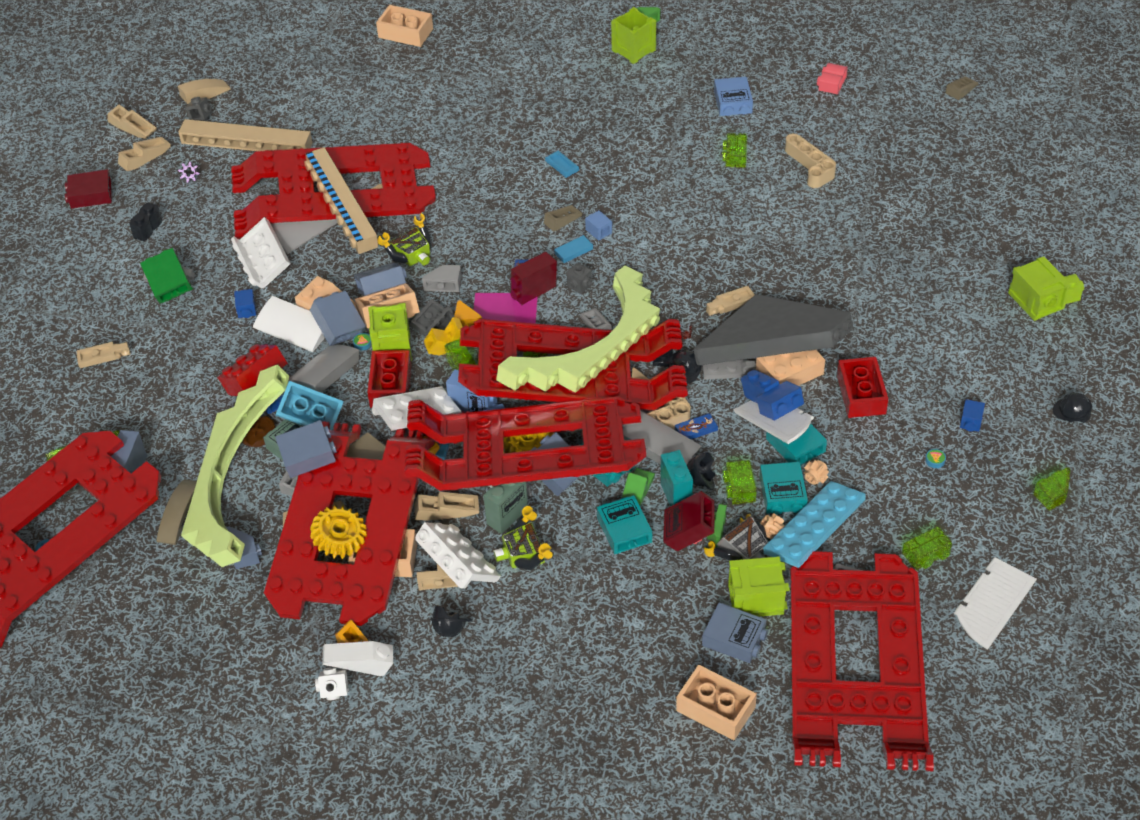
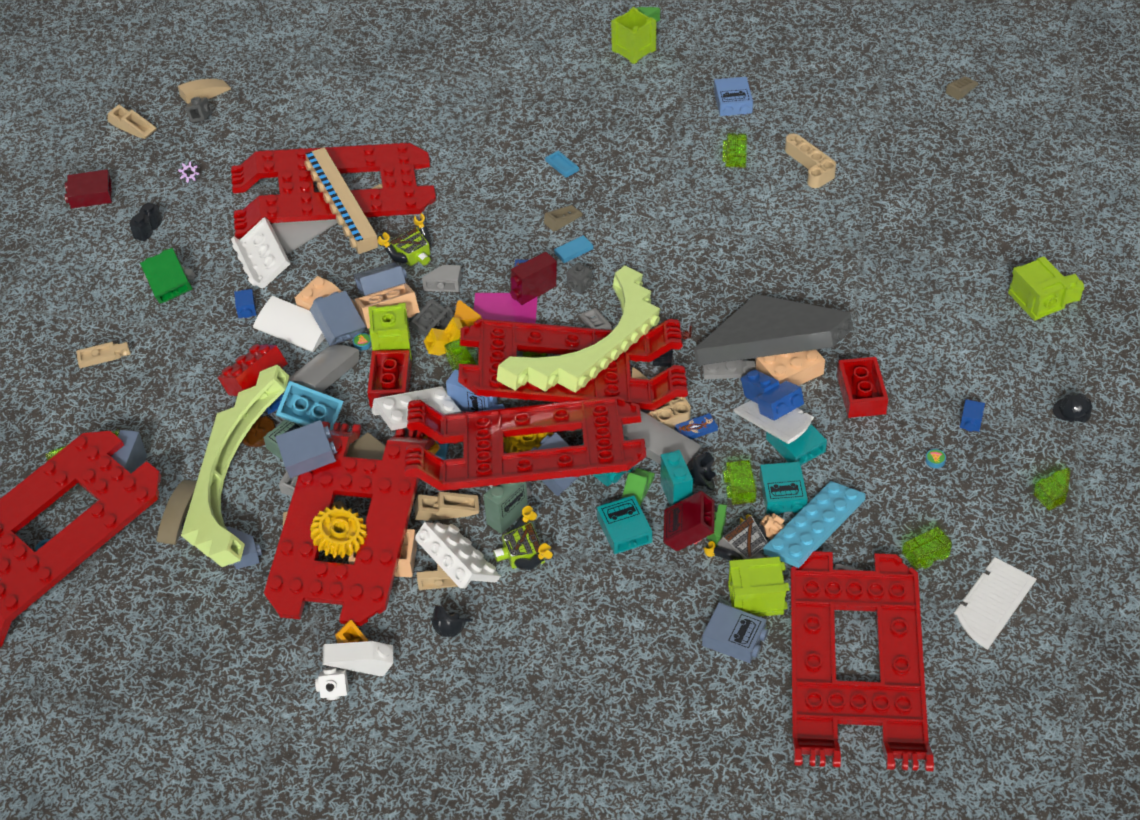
tan slope [118,137,171,171] -> none
tan brick [179,119,312,151] -> none
light nougat brick [376,5,433,47] -> none
medium blue brick [585,211,612,241] -> none
black piece [670,349,701,384] -> none
light nougat brick [676,665,757,740] -> none
tan hinge [706,286,755,316] -> none
light nougat gear [804,460,829,485] -> none
coral brick [817,63,847,94] -> none

